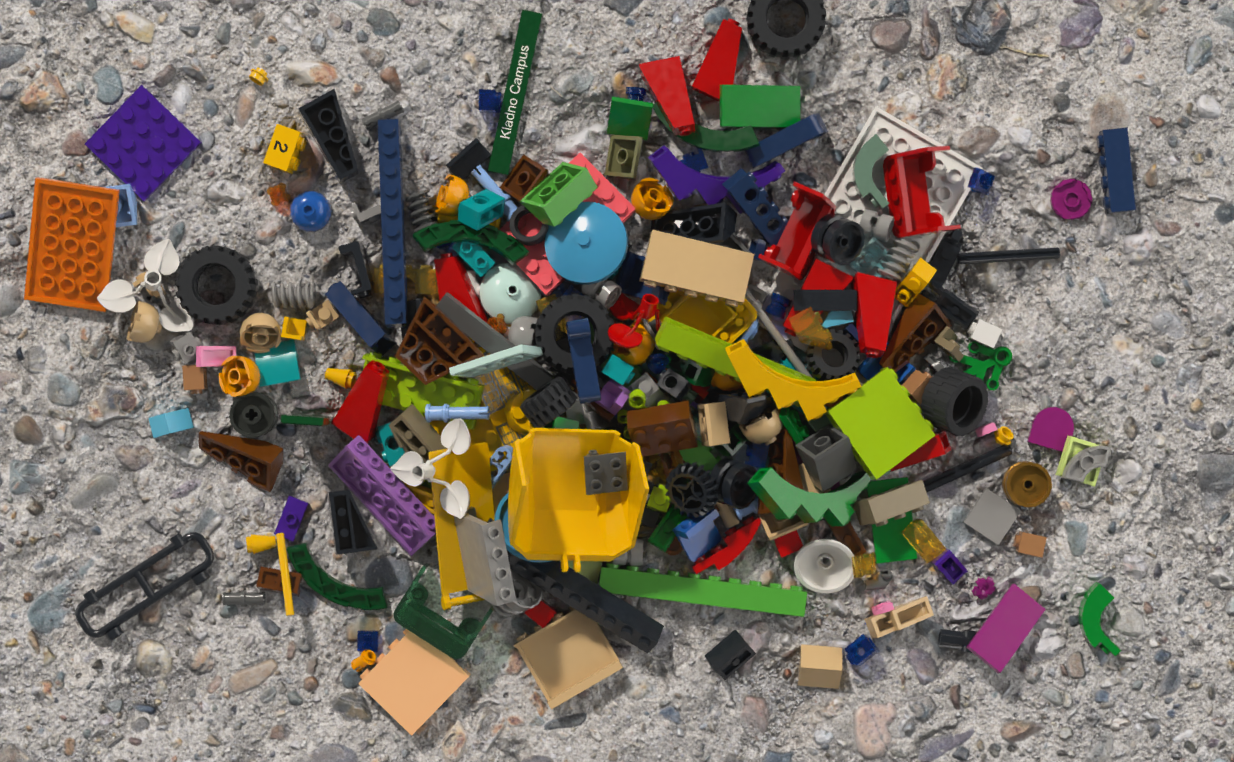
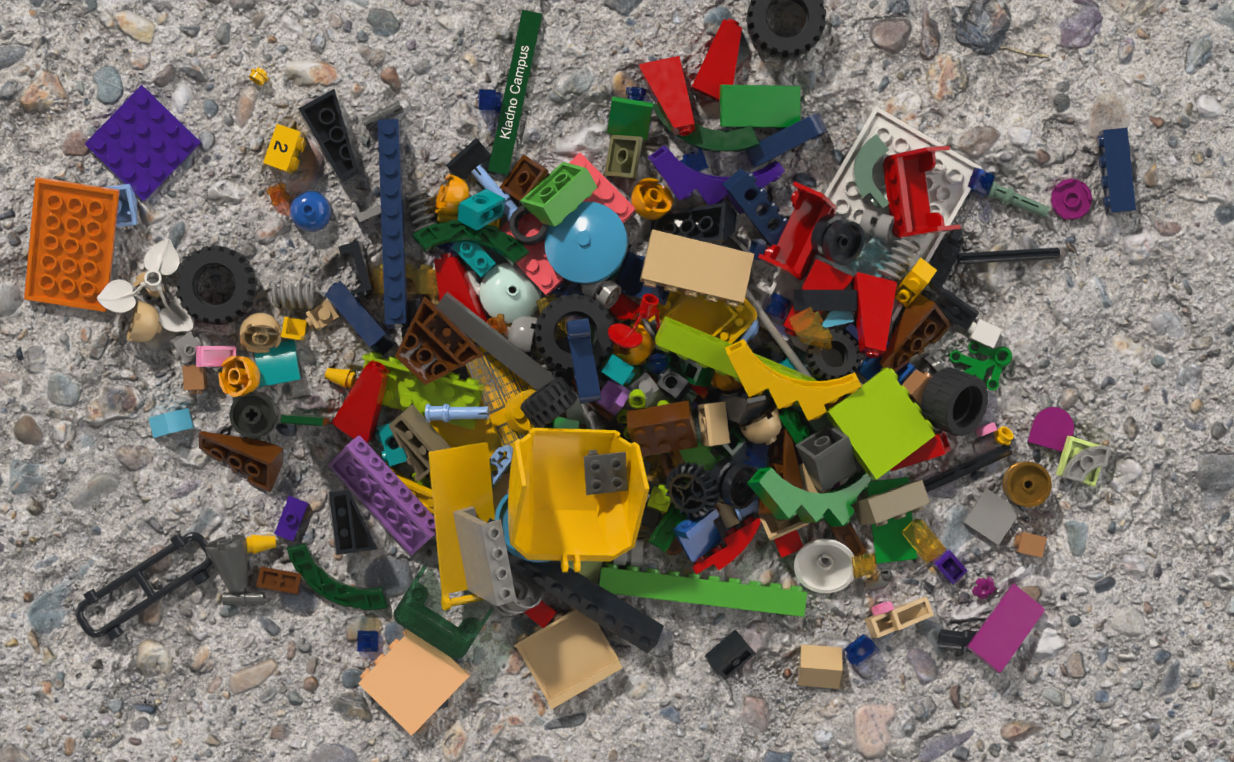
yellow bar [276,533,294,616] -> none
light orange pin [351,650,376,672] -> none
white plant [390,418,471,519] -> none
light aqua tile [449,344,543,378] -> none
dark tan bracket [934,326,964,362] -> none
green arch [1079,582,1121,656] -> none
none -> dark grey cone [205,534,248,593]
none -> sand green pin [986,181,1050,219]

